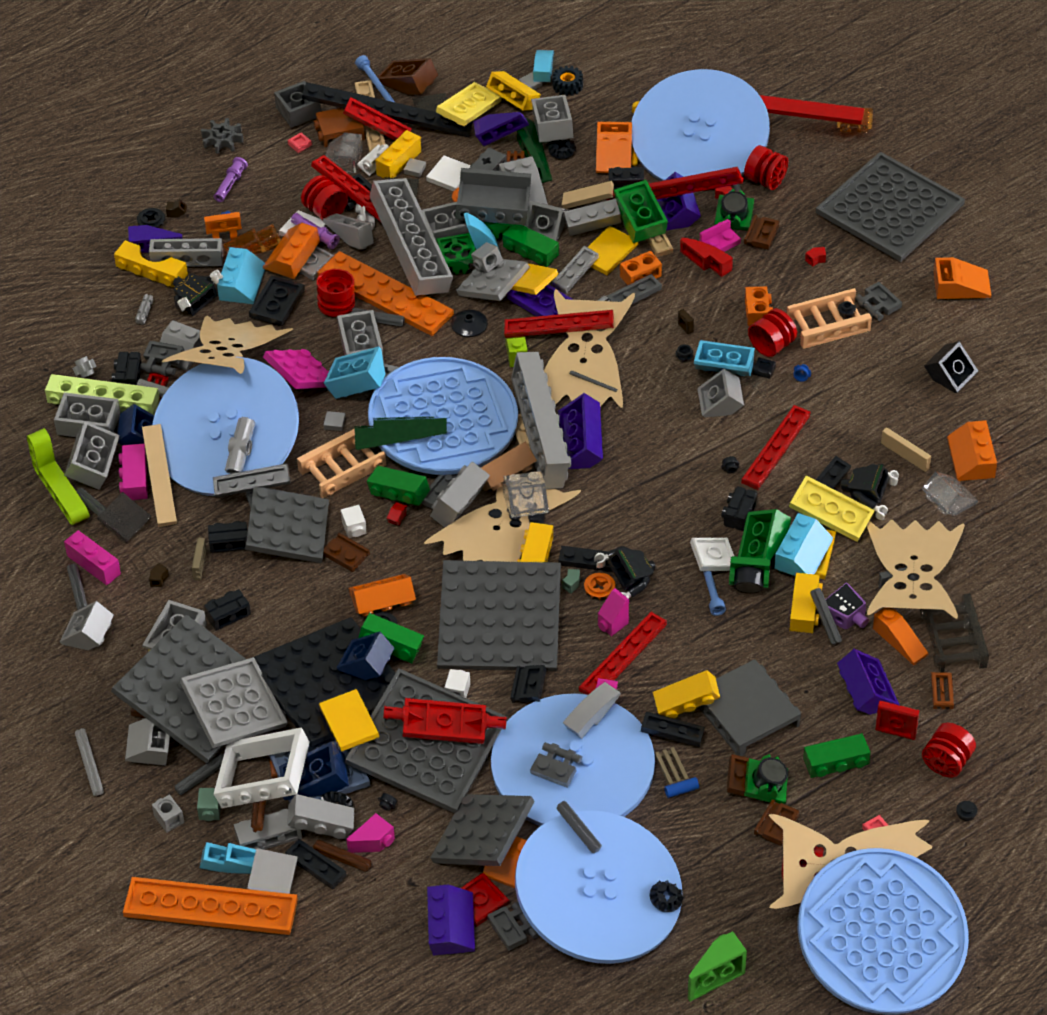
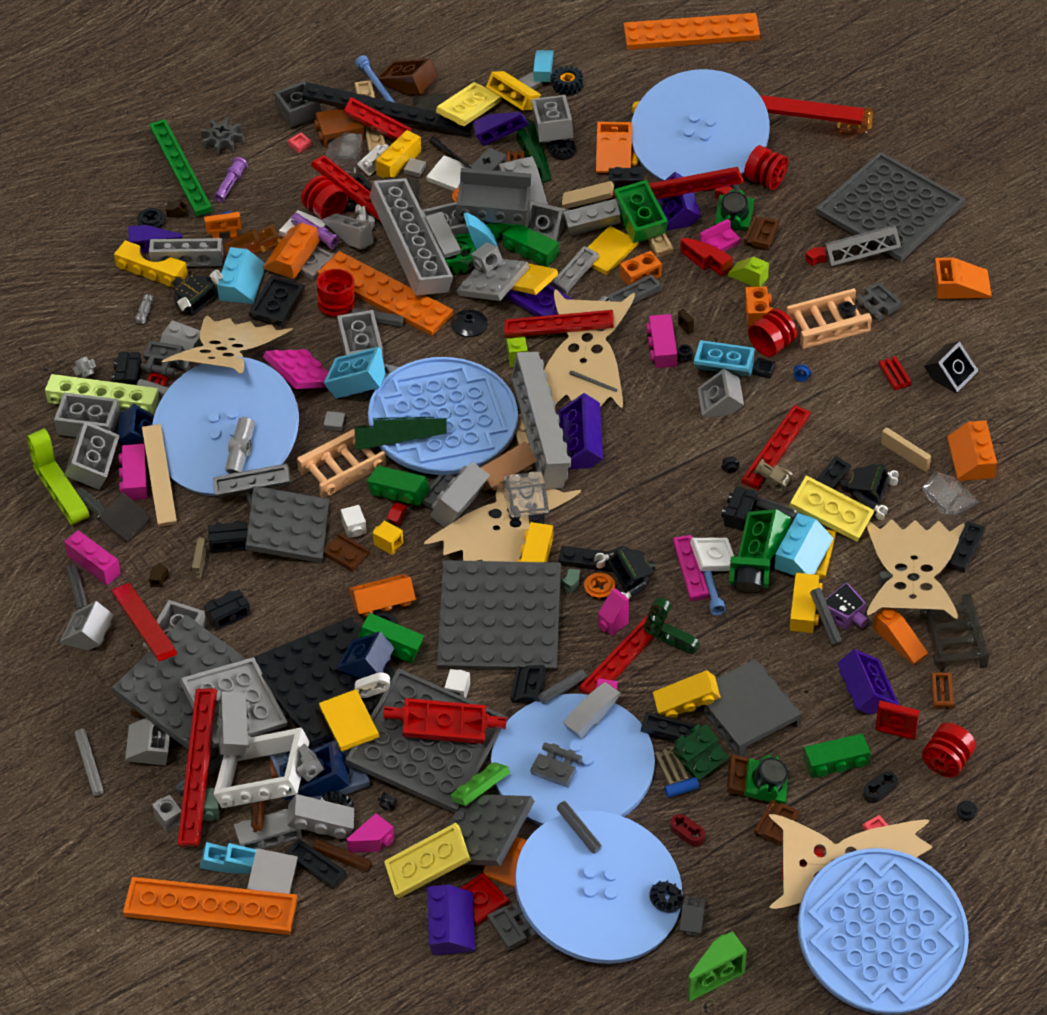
none -> red tile [111,583,177,662]
none -> green plate [149,119,213,217]
none -> red tile [177,688,217,847]
none -> light grey brick [218,691,251,756]
none -> light grey bracket [296,744,324,781]
none -> white beam [354,673,390,698]
none -> yellow brick [372,521,404,555]
none -> light yellow plate [384,823,471,898]
none -> light grey tile [425,212,461,258]
none -> black piece [429,137,472,169]
none -> bright green plate [450,762,510,806]
none -> dark grey axle [538,669,587,704]
none -> orange plate [623,13,760,50]
none -> dark green beam [644,597,699,654]
none -> dark pink brick [646,314,677,368]
none -> dark red beam [670,814,705,847]
none -> dark green plate [672,724,730,782]
none -> dark pink tile [673,535,709,601]
none -> dark grey slope [680,896,707,935]
none -> lime slope [728,257,769,287]
none -> dark tan connector [753,459,793,493]
none -> dark grey axle [756,497,799,520]
none -> light grey fence [825,225,901,266]
none -> black beam [863,771,898,803]
none -> red tile [879,356,911,390]
none -> black plate [946,521,986,573]

